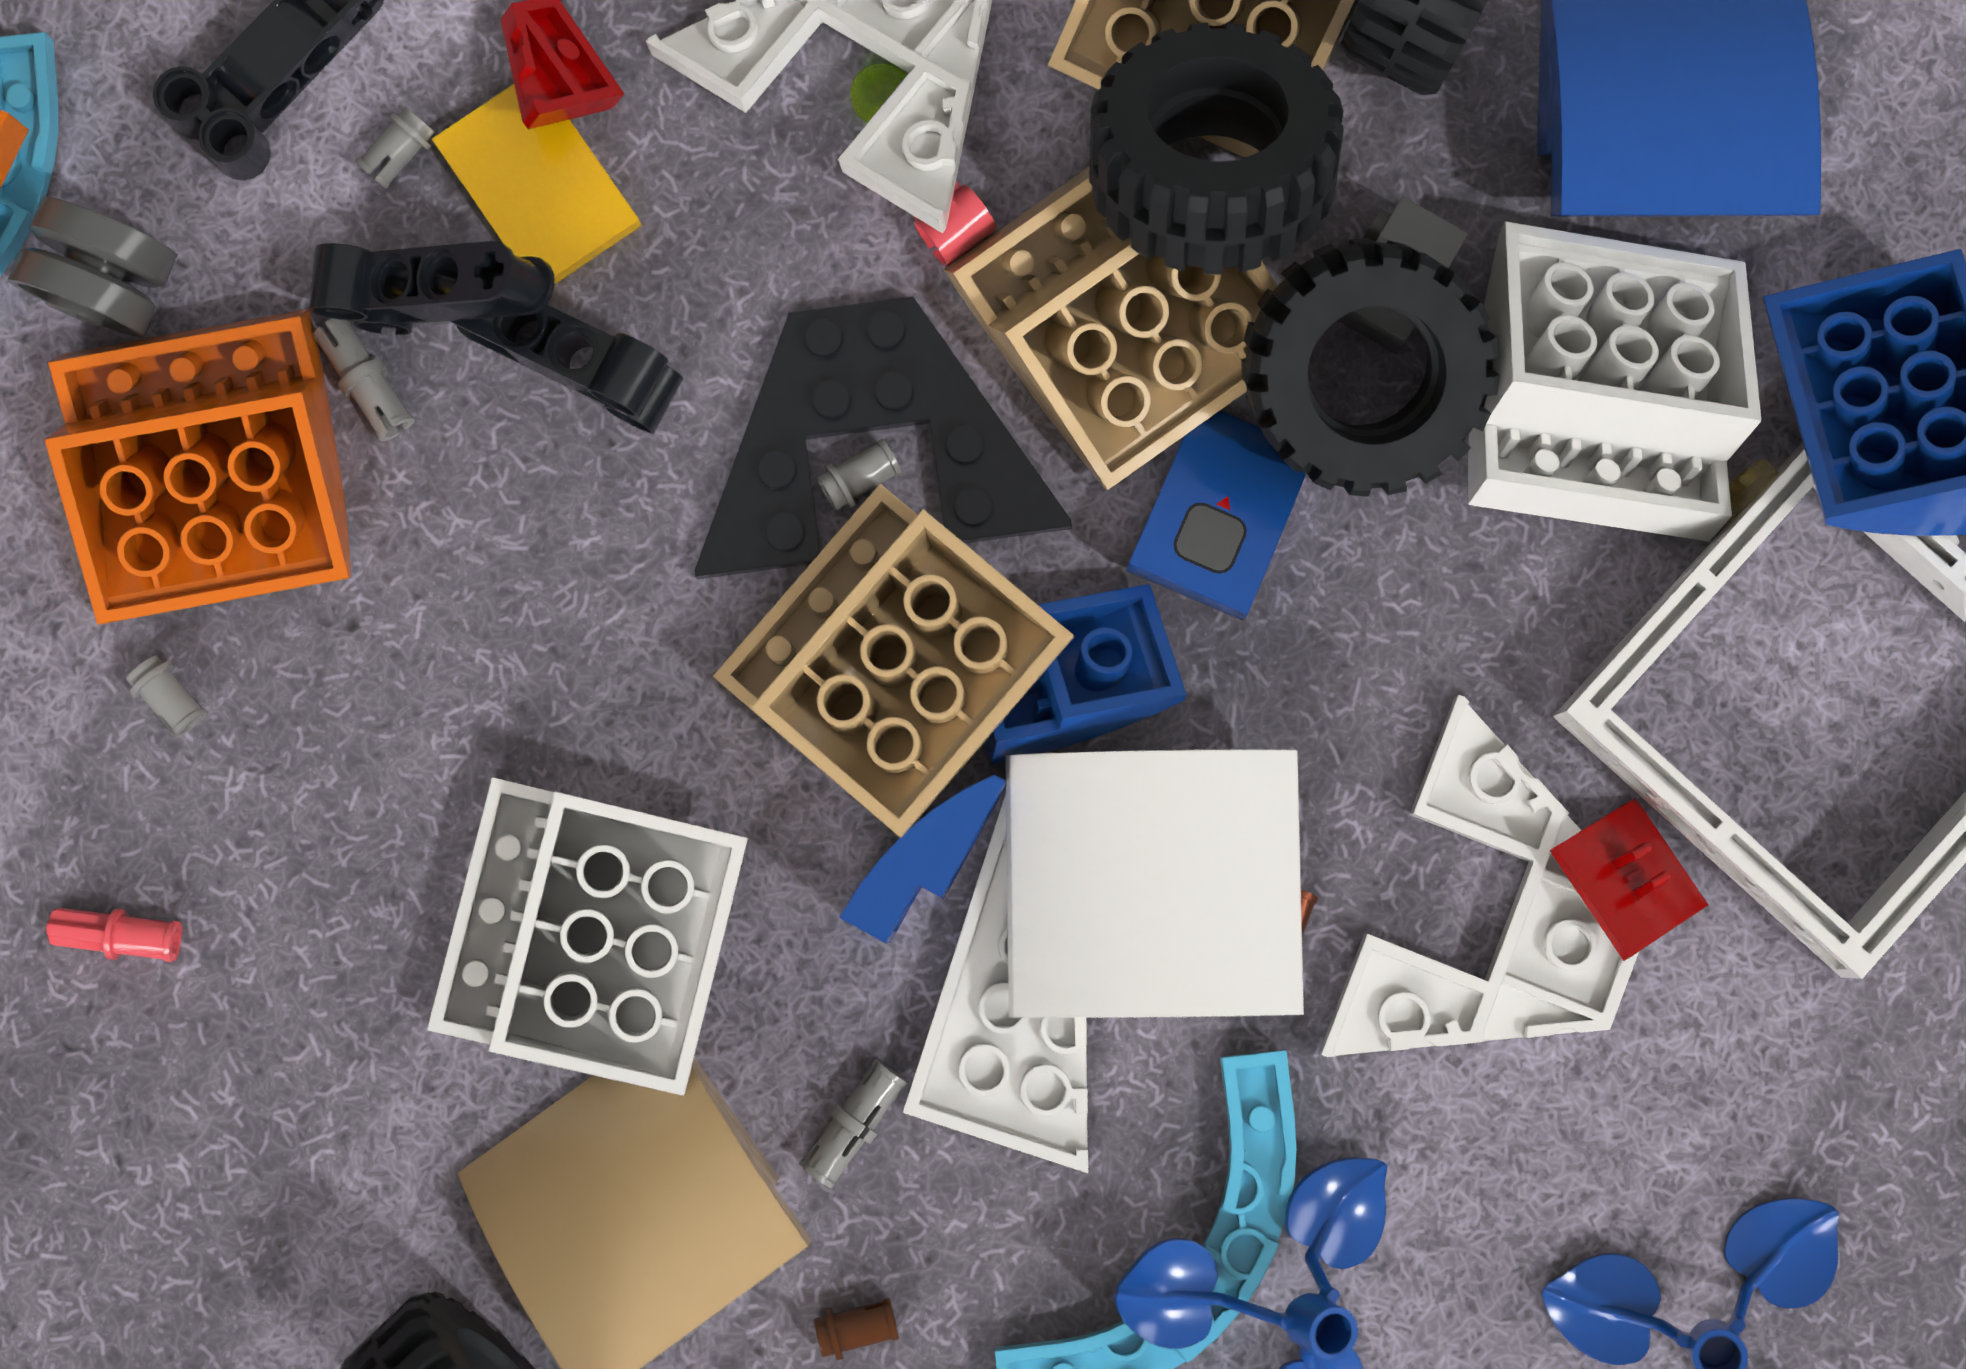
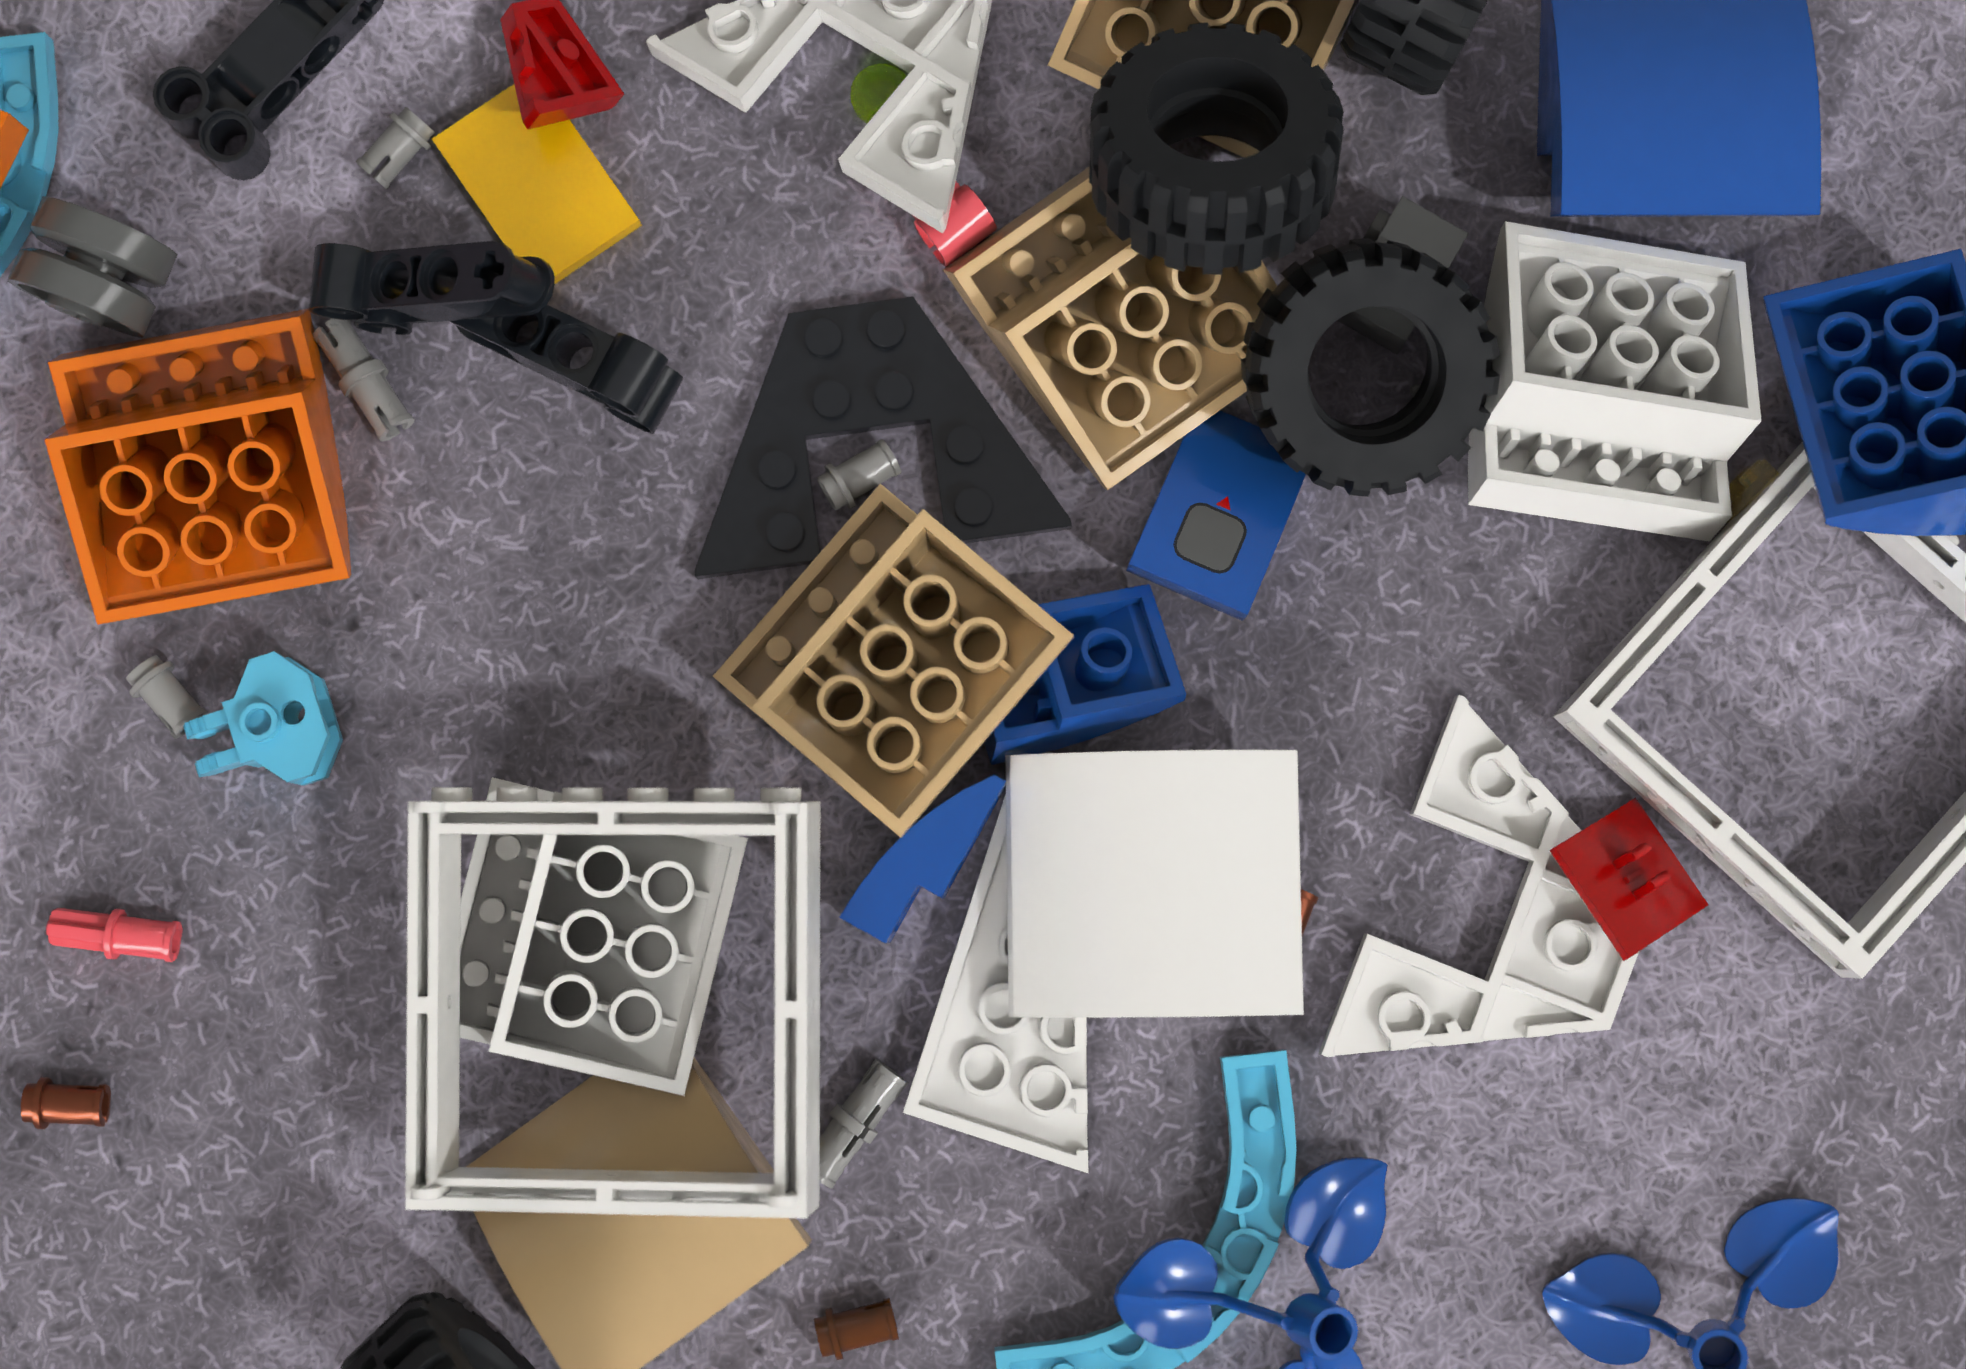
none -> copper pin [21,1077,111,1129]
none -> medium azure hinge [183,651,343,786]
none -> white window [405,787,820,1218]

